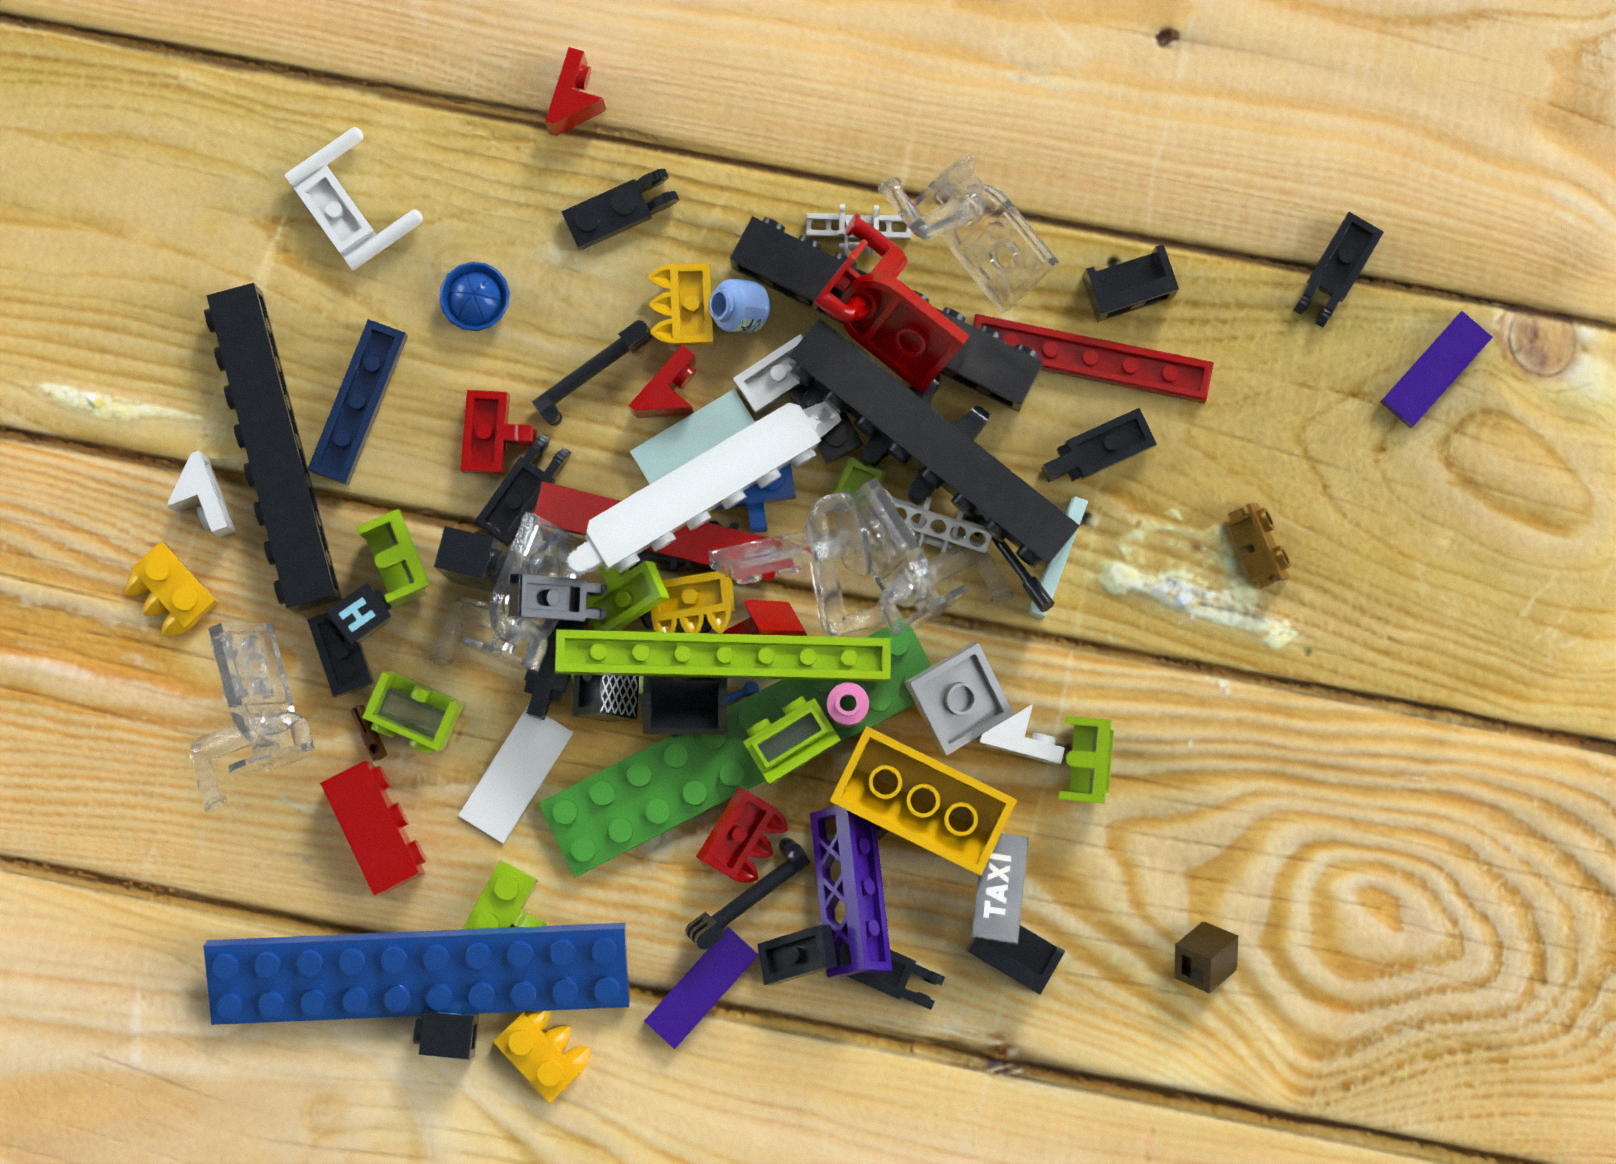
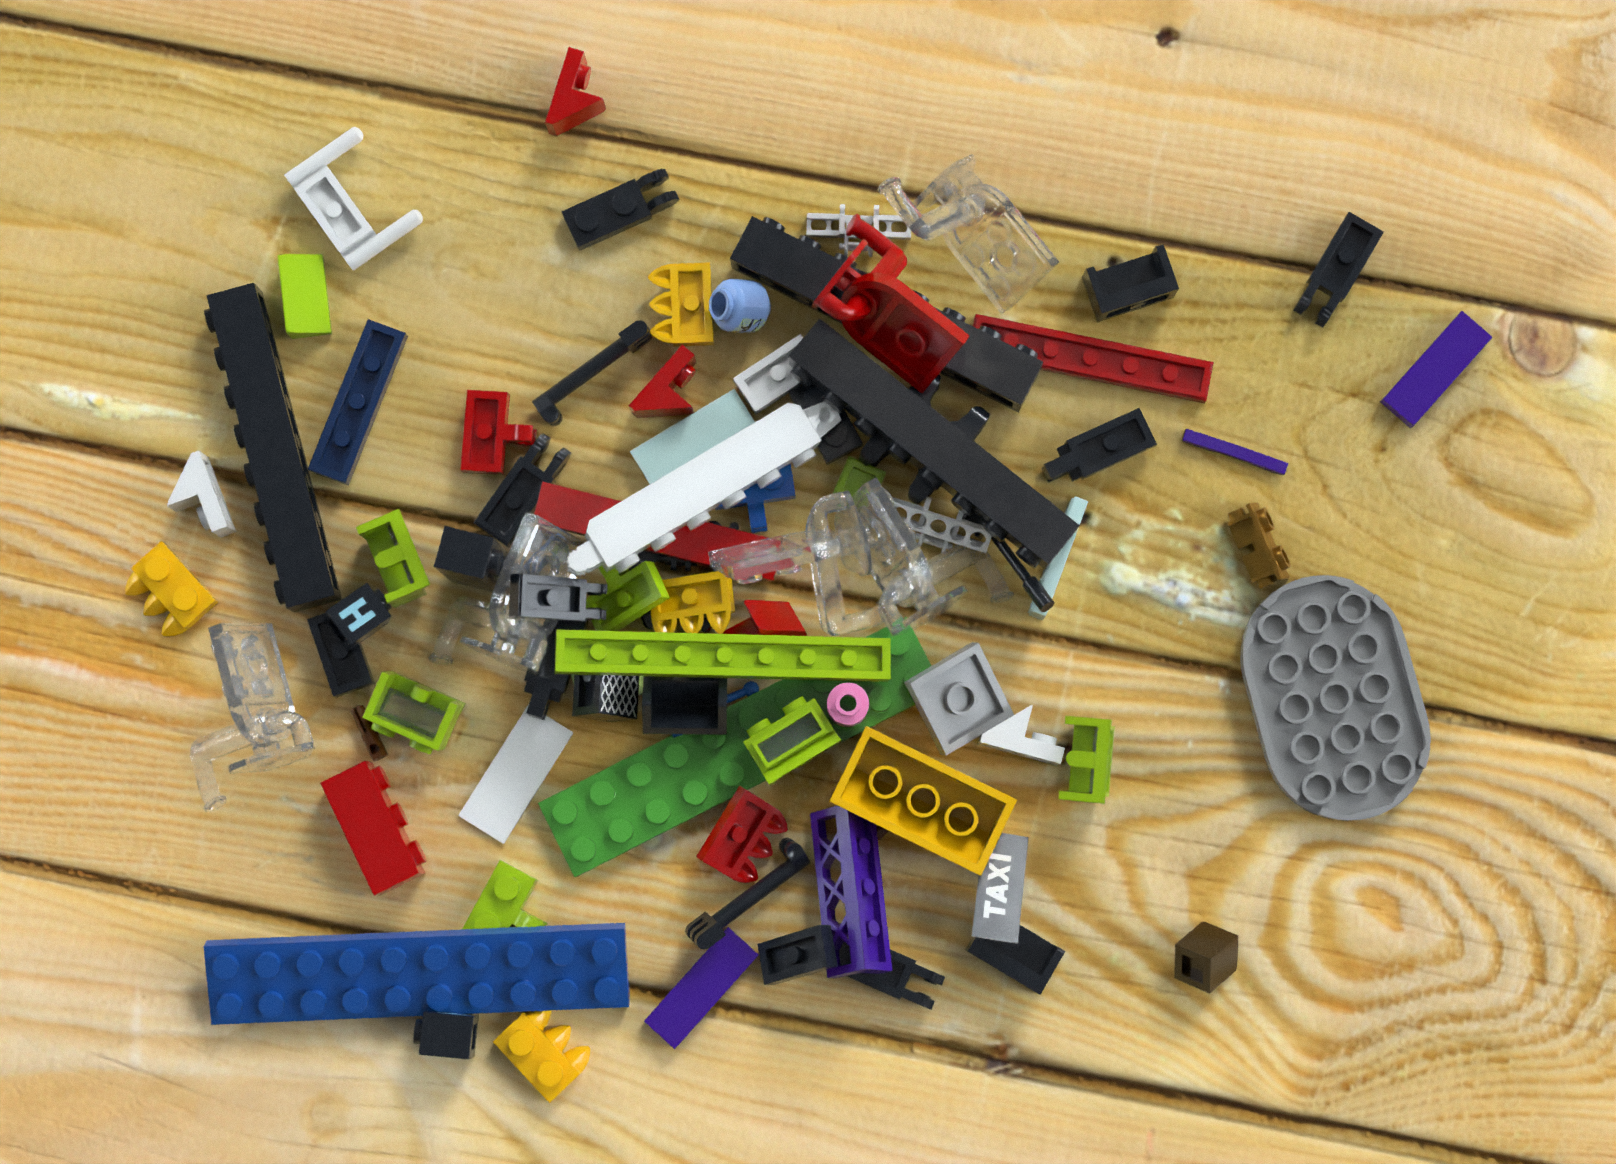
blue hat [439,262,510,331] -> none
none -> lime slope [278,254,332,339]
none -> dark purple piece [1182,429,1289,475]
none -> light grey plate [1240,575,1431,821]

